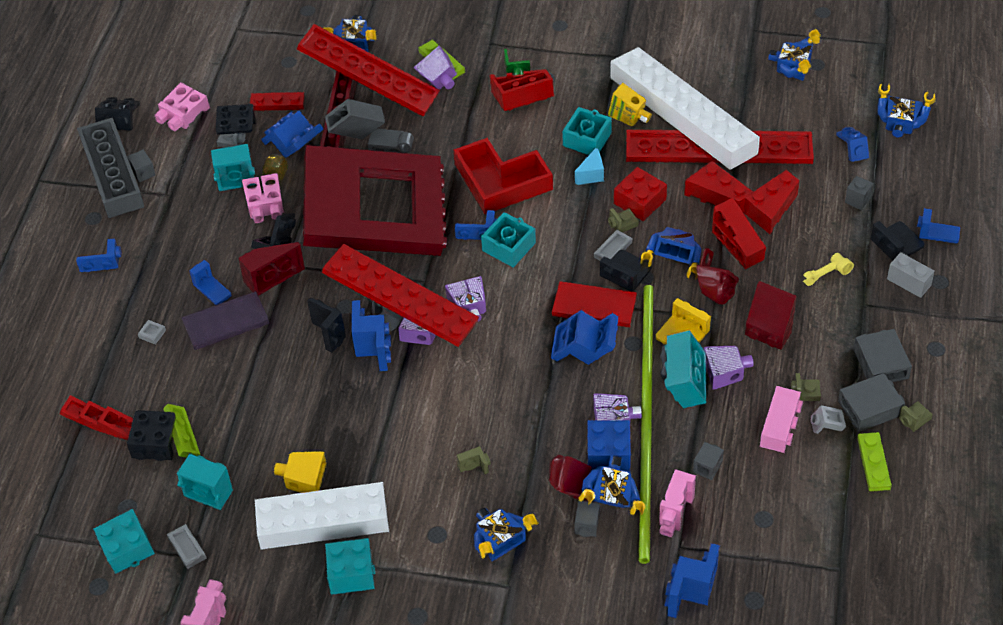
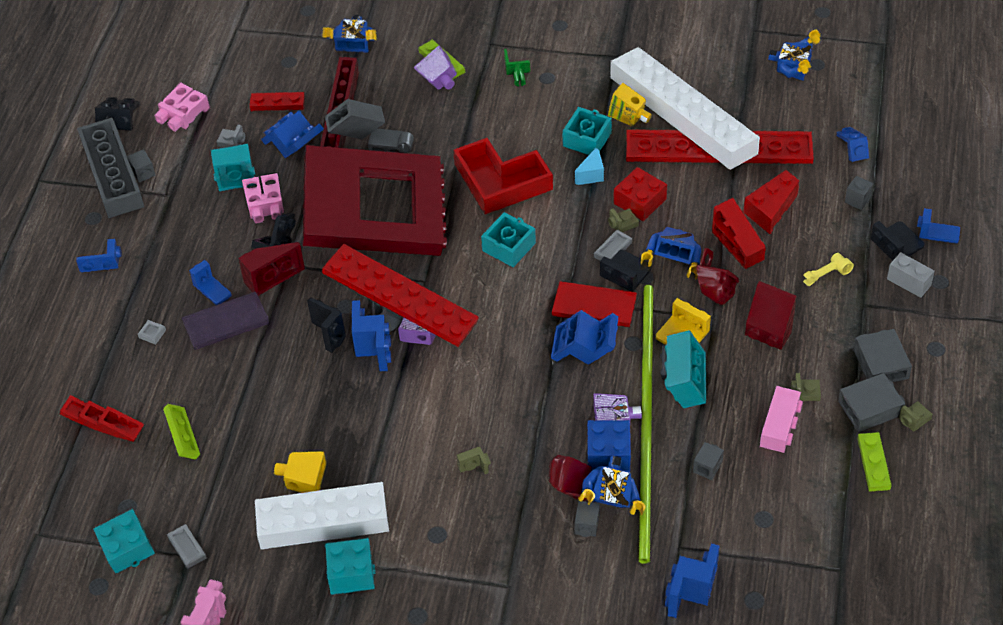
black bracket [127,410,176,461] -> none
teal brick [177,454,233,510] -> none
black bracket [216,104,256,135] -> none
clear yellow head [262,154,288,182] -> none
red plate [297,24,440,117] -> none
medium lavender torso [445,276,486,322] -> none
blue bracket [455,210,498,240] -> none
torso [474,508,539,561] -> none
red wedge [490,69,554,111] -> none
bright pink hips [659,469,696,537] -> none
red wedge [684,161,753,212] -> none
medium lavender torso [704,346,753,389] -> none
light grey bracket [810,405,846,434] -> none
blue torso [877,84,936,138] -> none

